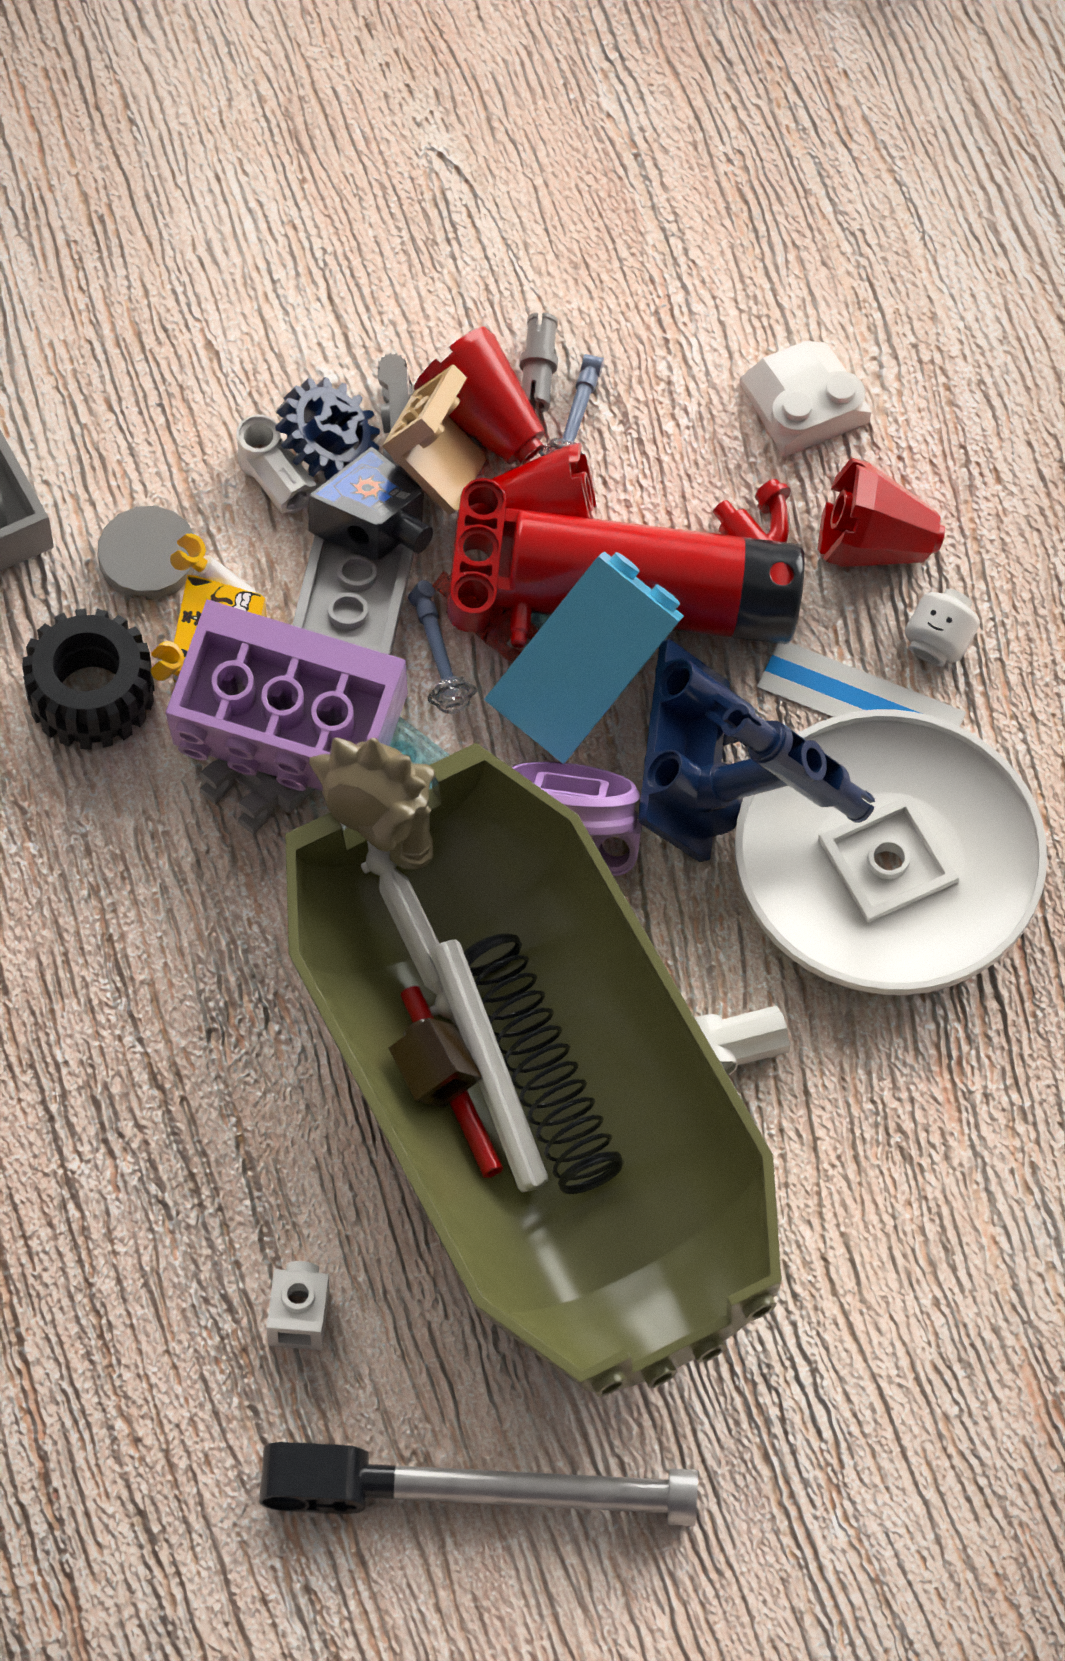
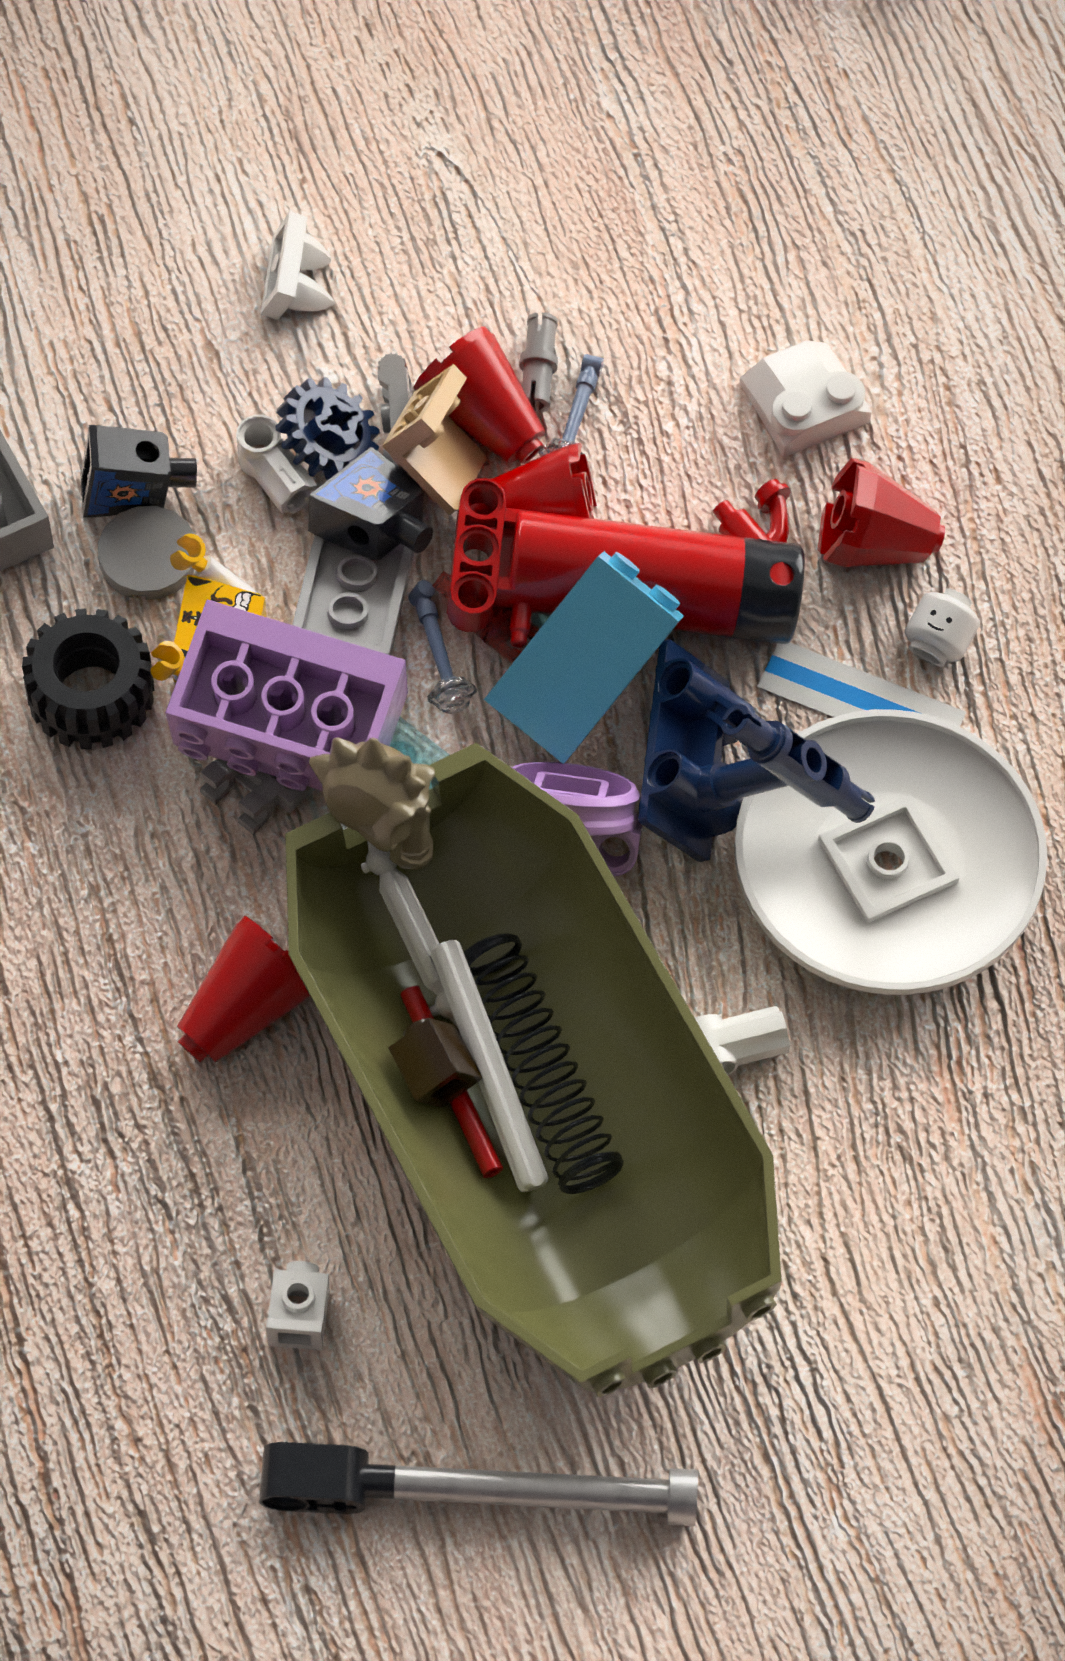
none -> torso [80,425,197,518]
none -> red cone [177,915,310,1063]
none -> white tile [260,211,335,320]

